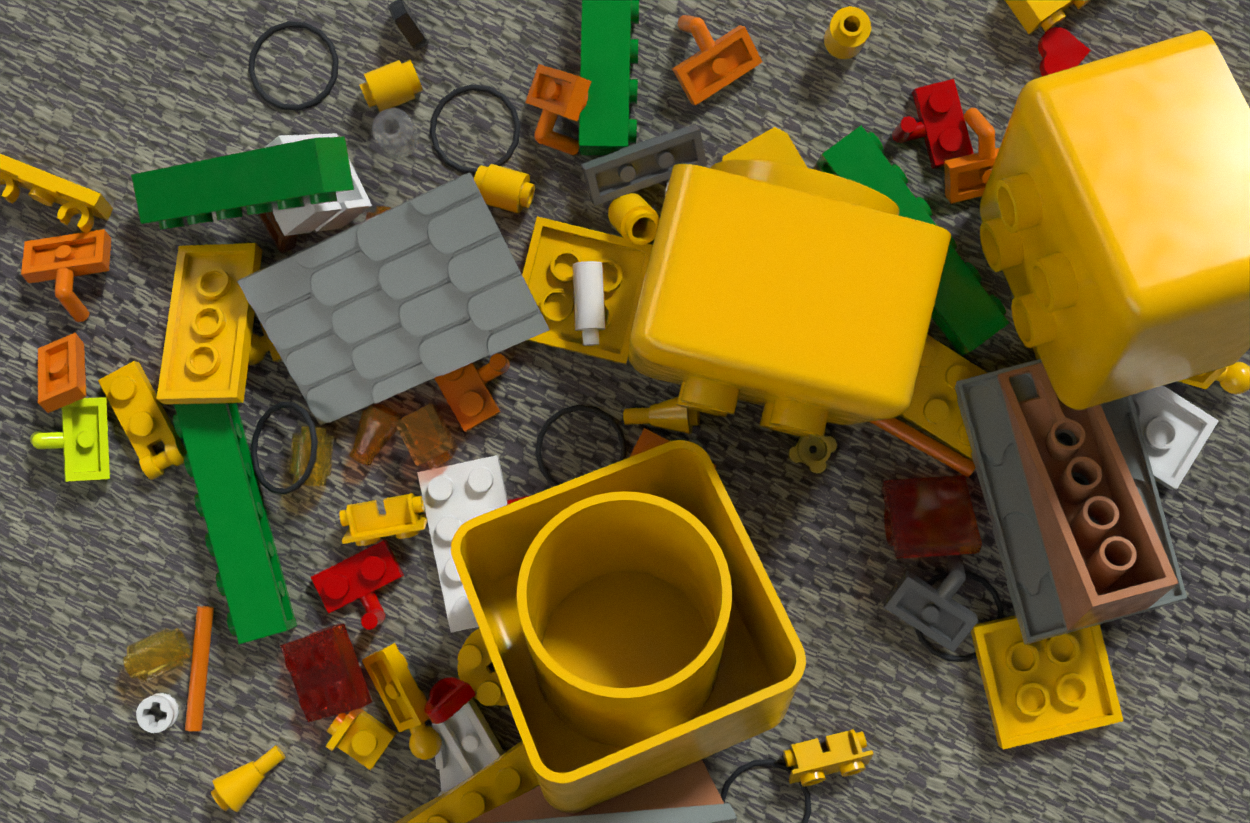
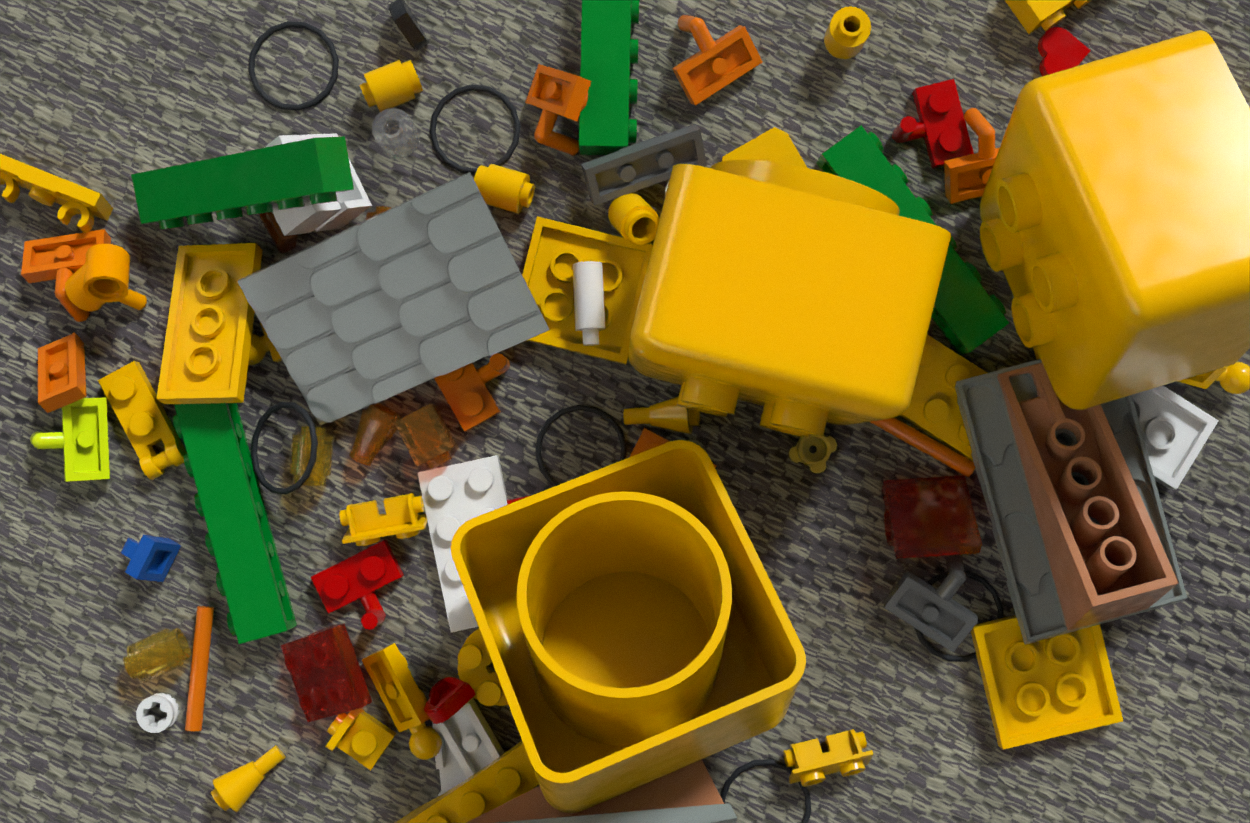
none -> light orange piece [65,244,147,312]
none -> blue tile [121,535,181,582]

